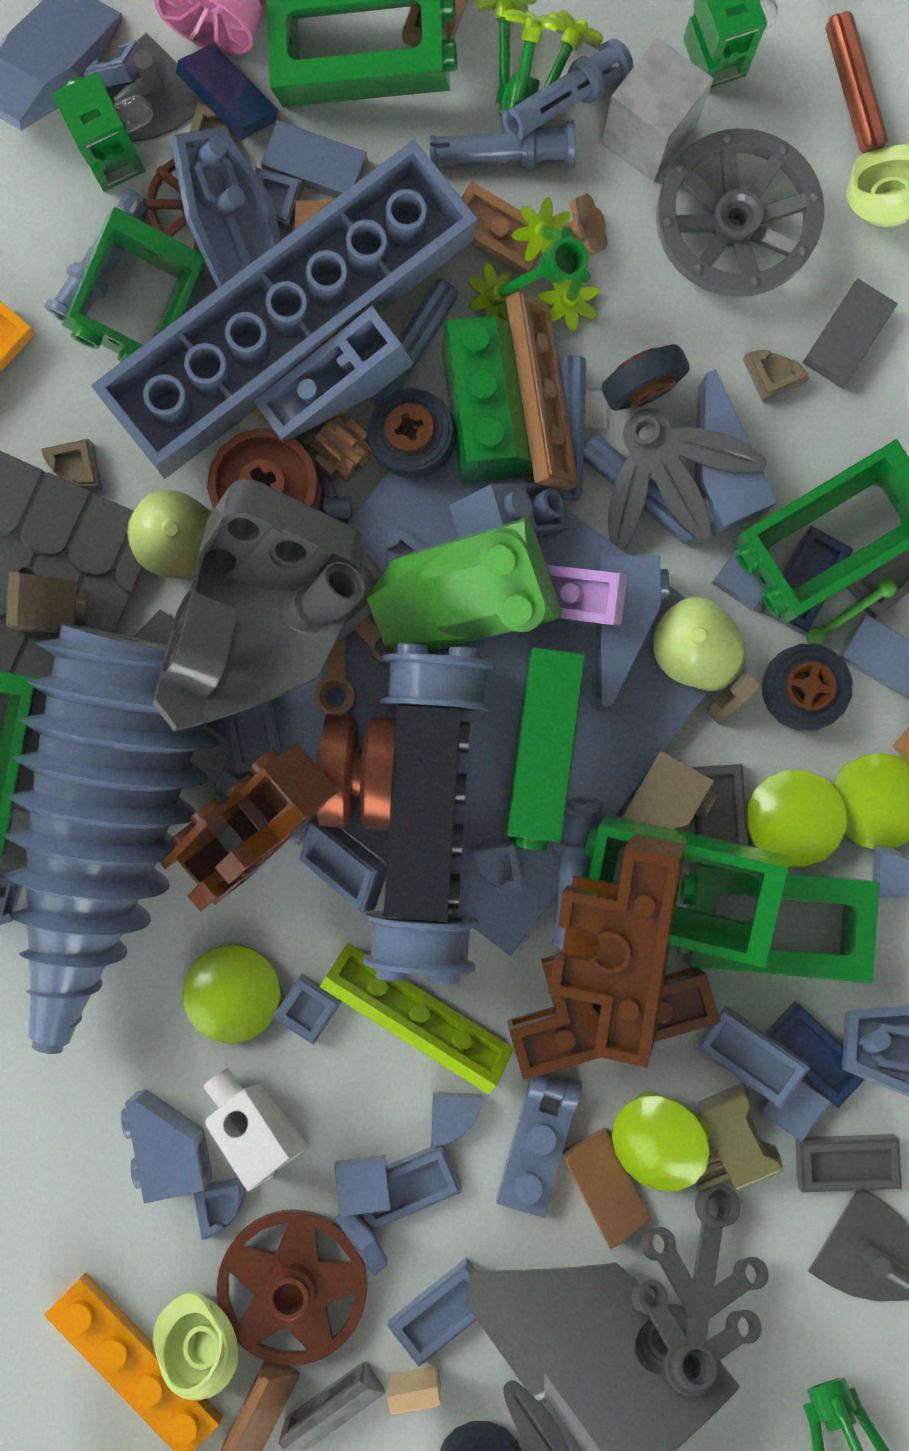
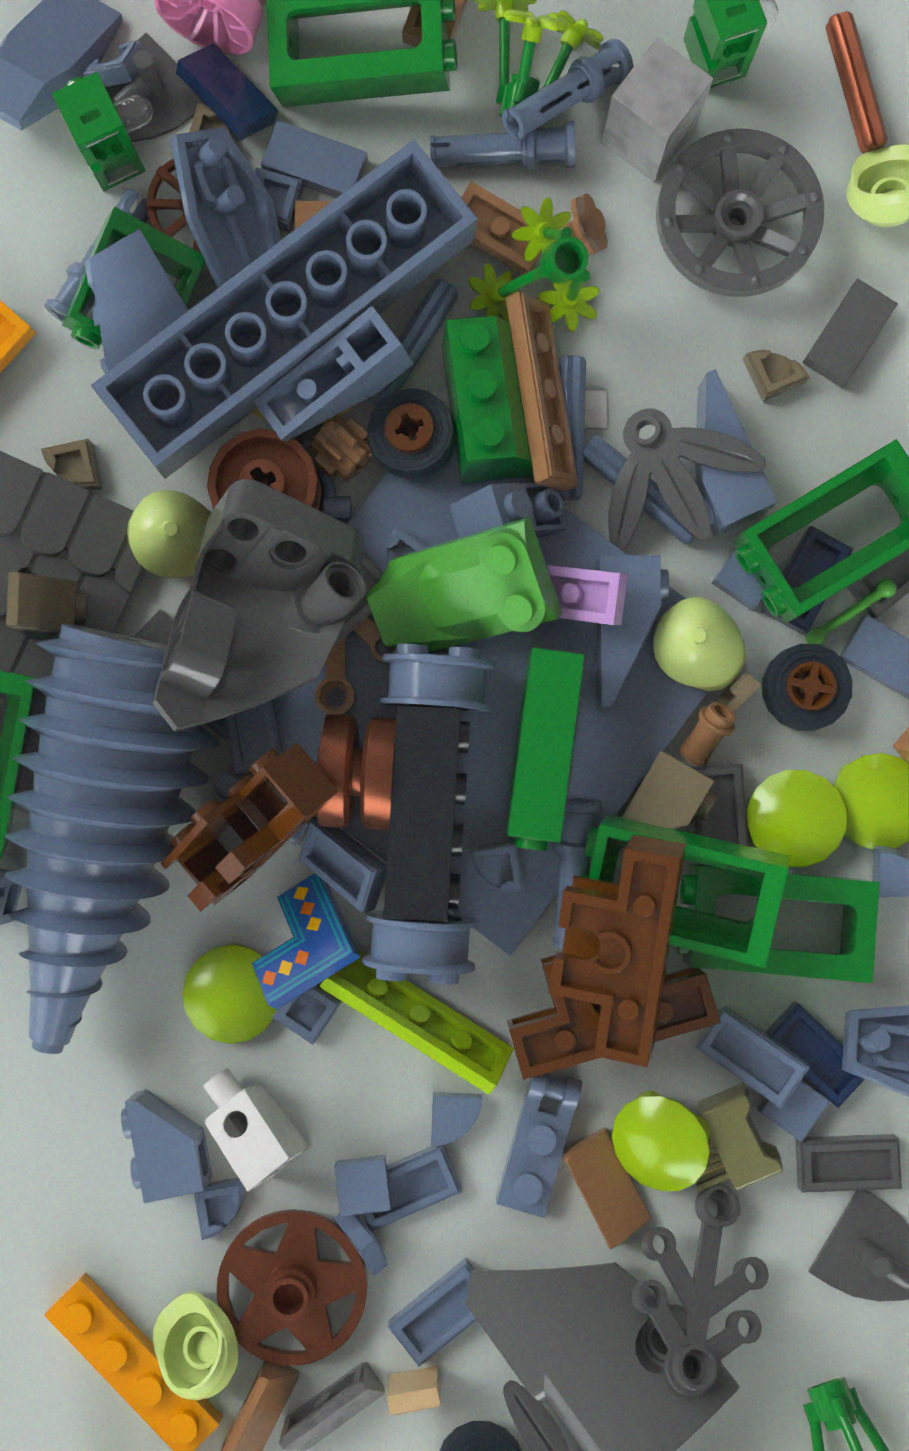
black wheel [602,344,690,411] -> none
none -> sand blue slope [85,229,188,374]
none -> blue tile [252,873,360,1010]
none -> medium nougat pin [679,702,736,767]

